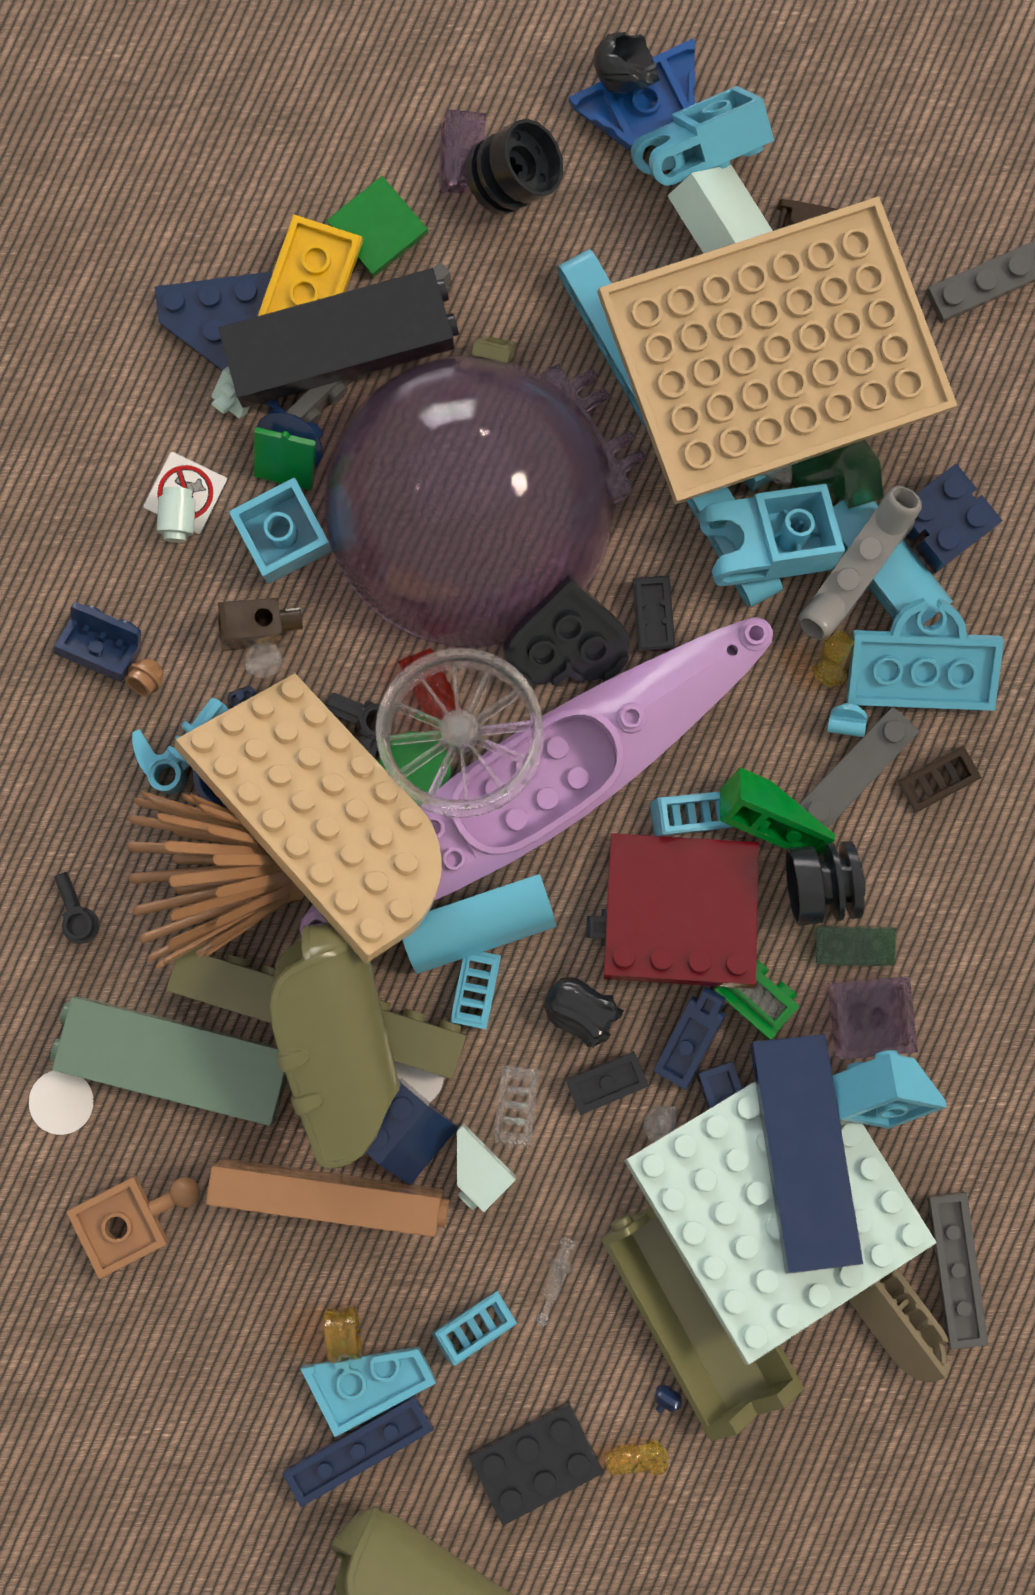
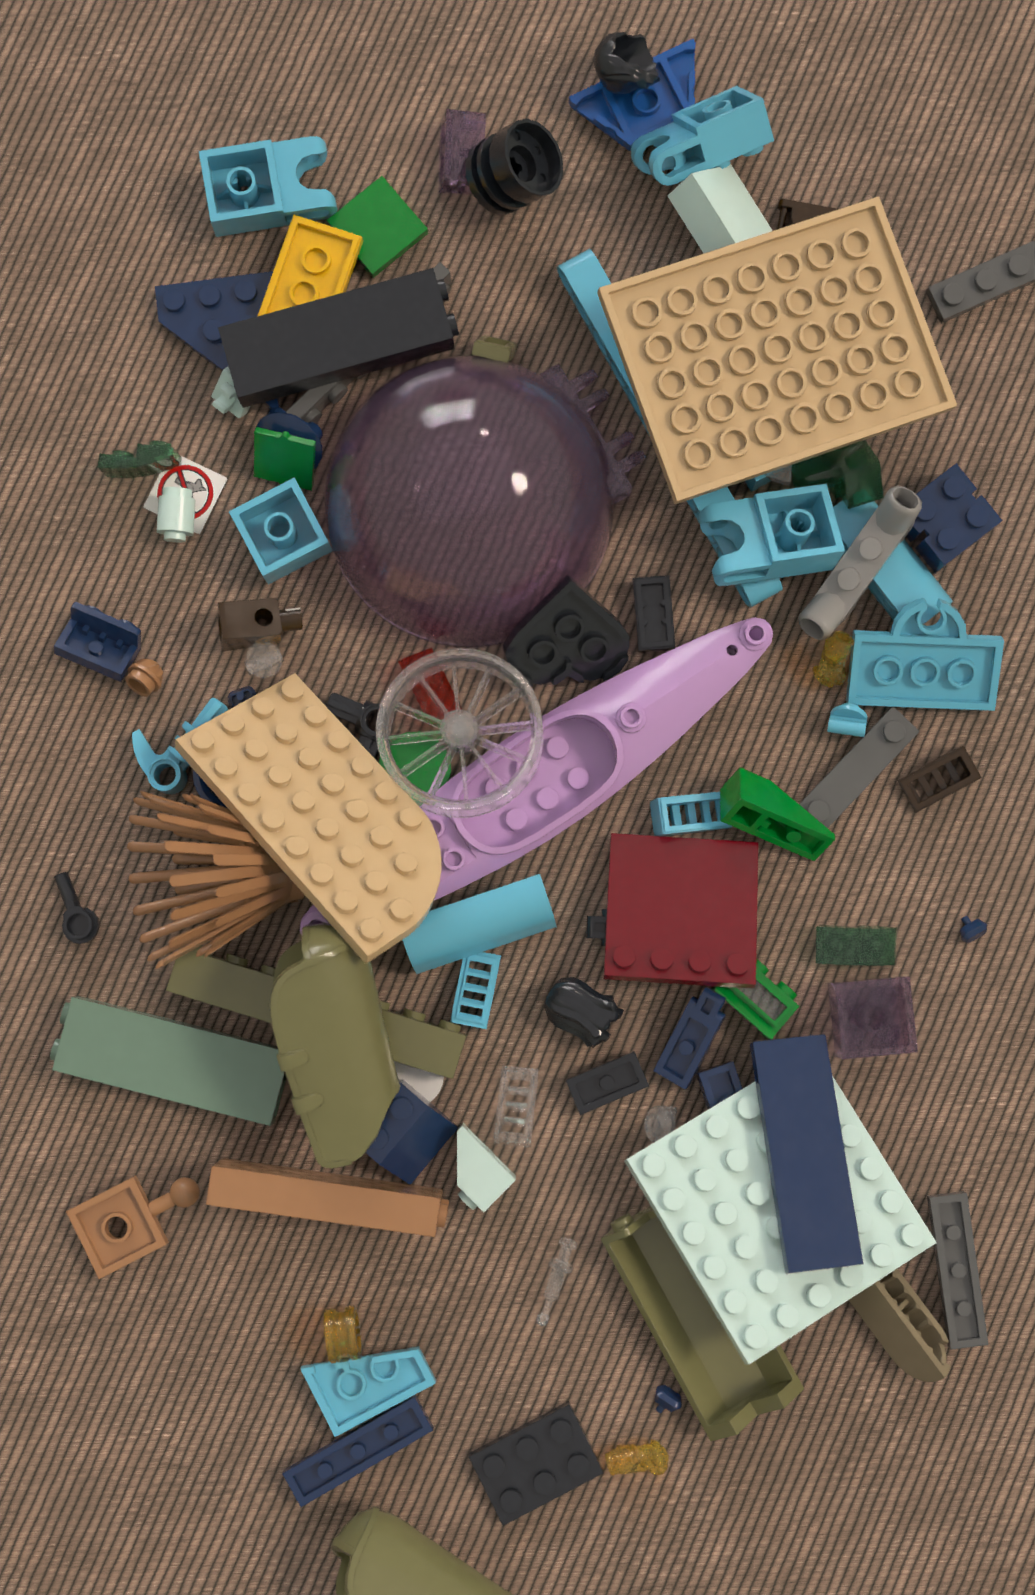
white sticker [29,1071,93,1135] -> none
medium azure slope [431,1291,517,1366] -> none
black wheel [785,841,866,926] -> none
medium azure slope [832,1050,947,1129] -> none
none -> clear green slope [97,440,182,478]
none -> medium azure brick [199,136,337,237]
none -> dark blue rock [960,916,987,943]

